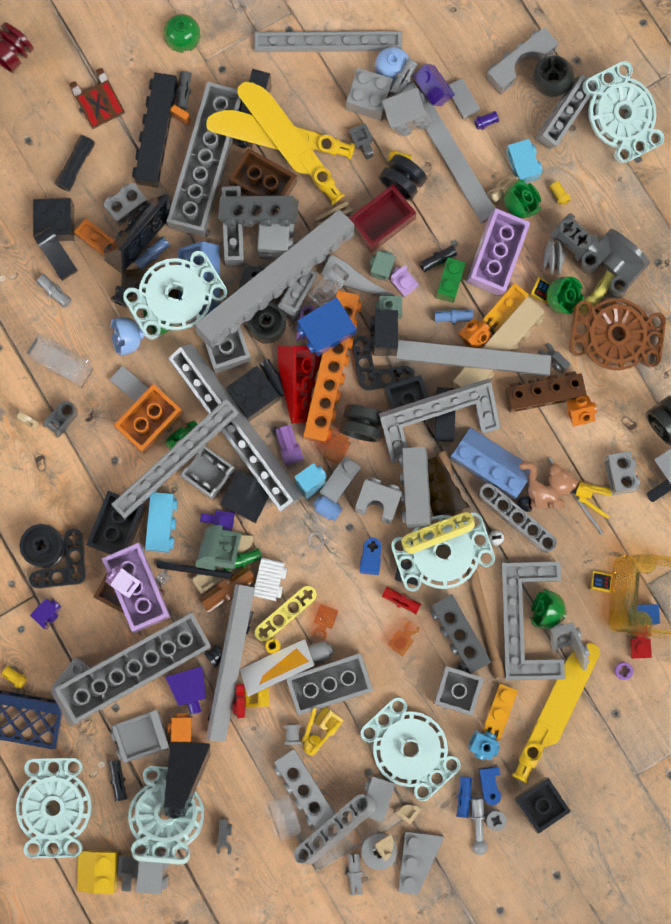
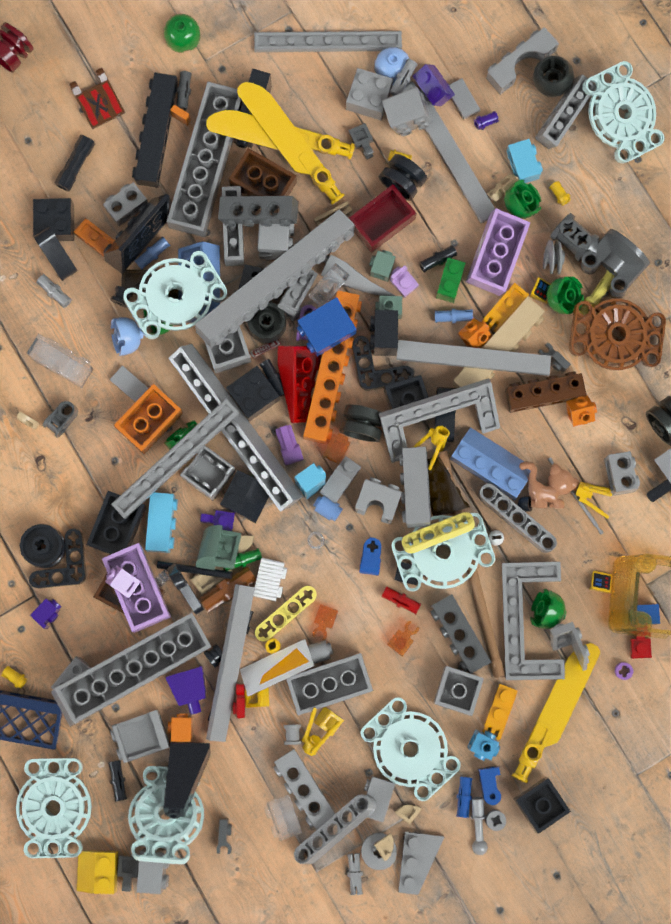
none -> black beam [166,563,204,615]
none -> sticker [249,340,281,359]
none -> yellow plant [412,426,450,470]

